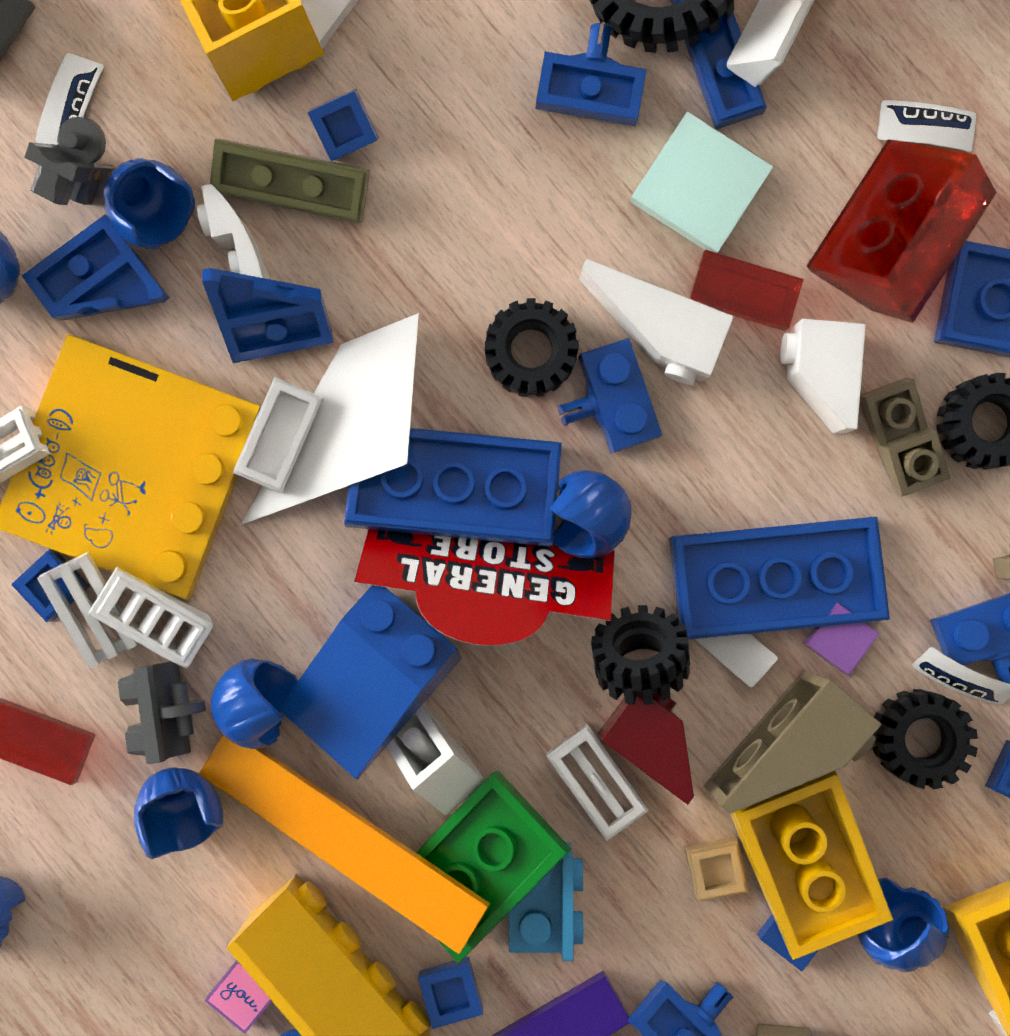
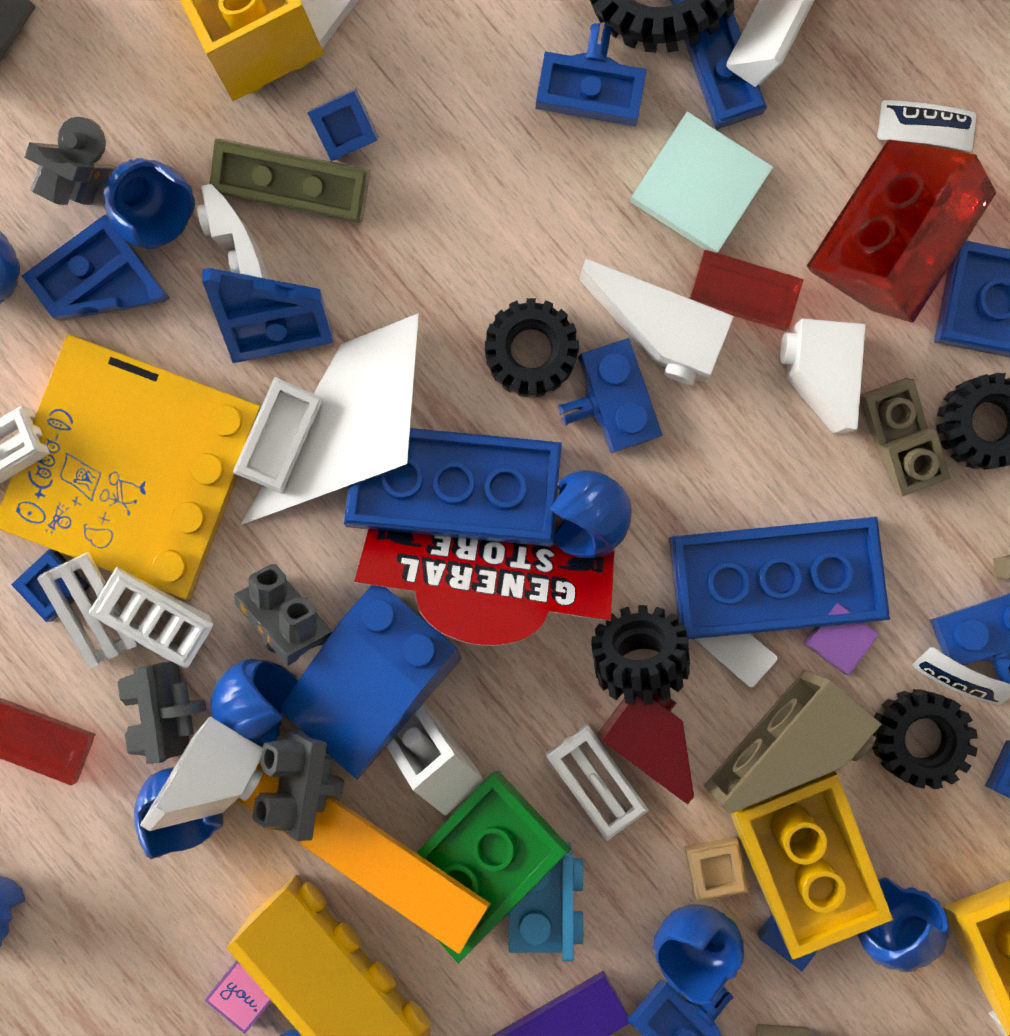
white sticker [36,53,104,145] -> none
blue plate [418,957,483,1029] -> none
none -> white slope [140,717,263,831]
none -> dark grey hips [234,564,333,666]
none -> dark grey hips [252,729,345,841]
none -> blue hair [653,904,744,1006]

